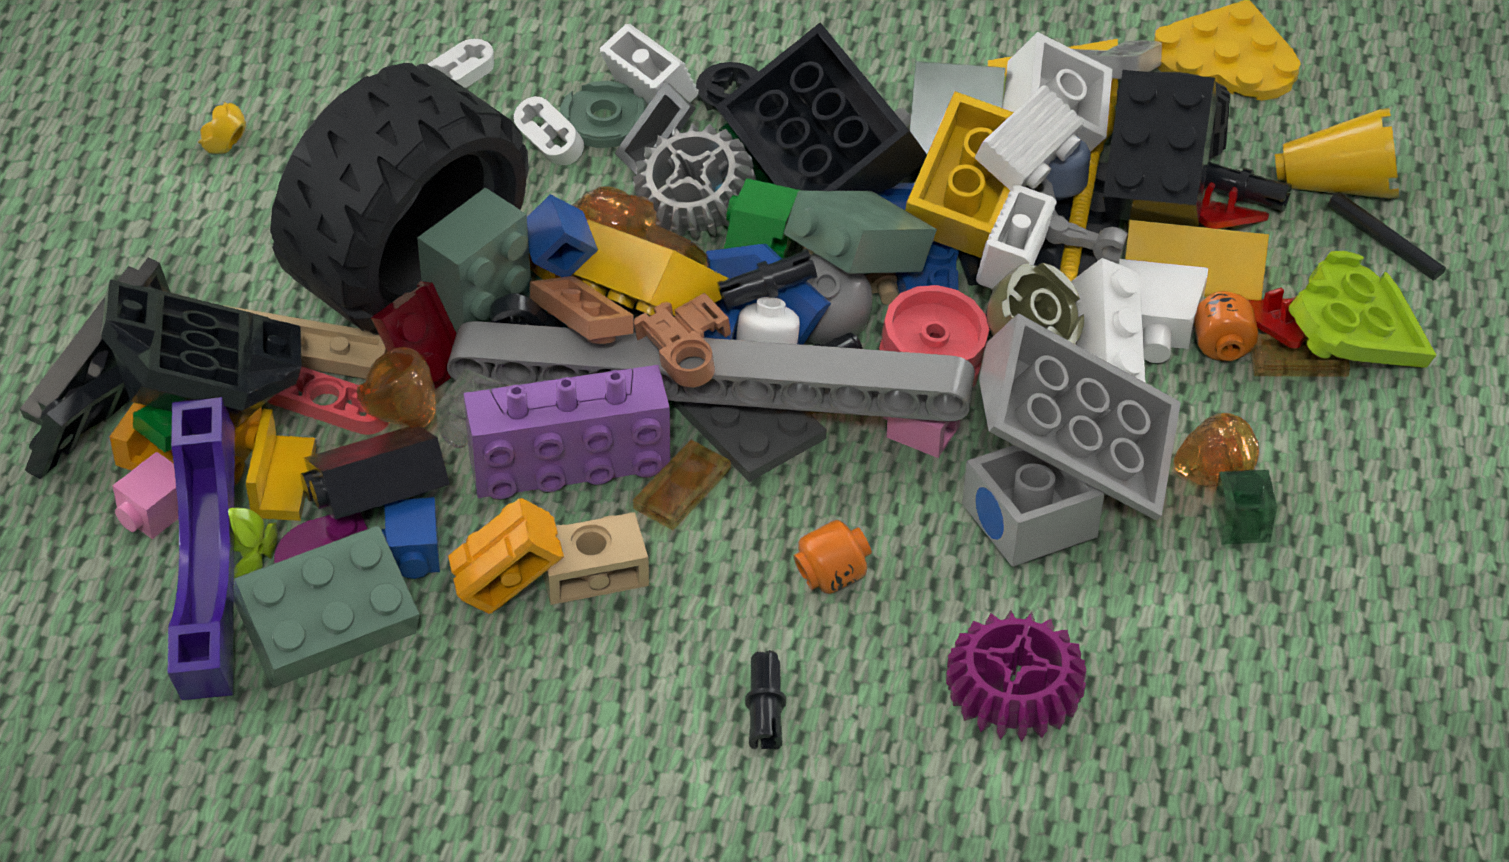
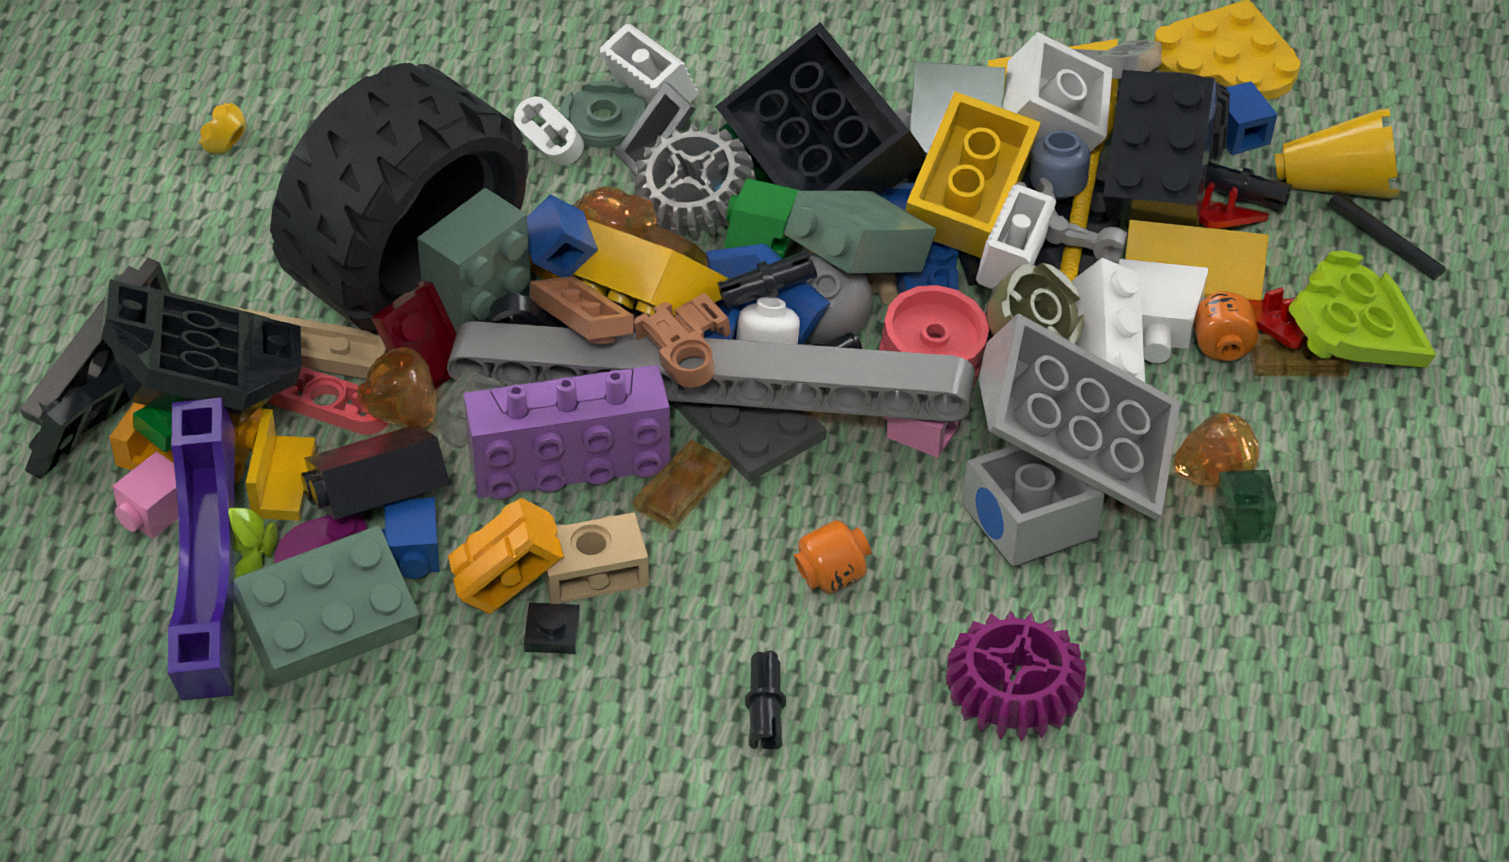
white beam [427,39,494,88] -> none
black gear [696,62,759,111] -> none
white brick [975,85,1084,191] -> none
none -> black plate [524,602,580,654]
none -> blue brick [1226,81,1278,156]

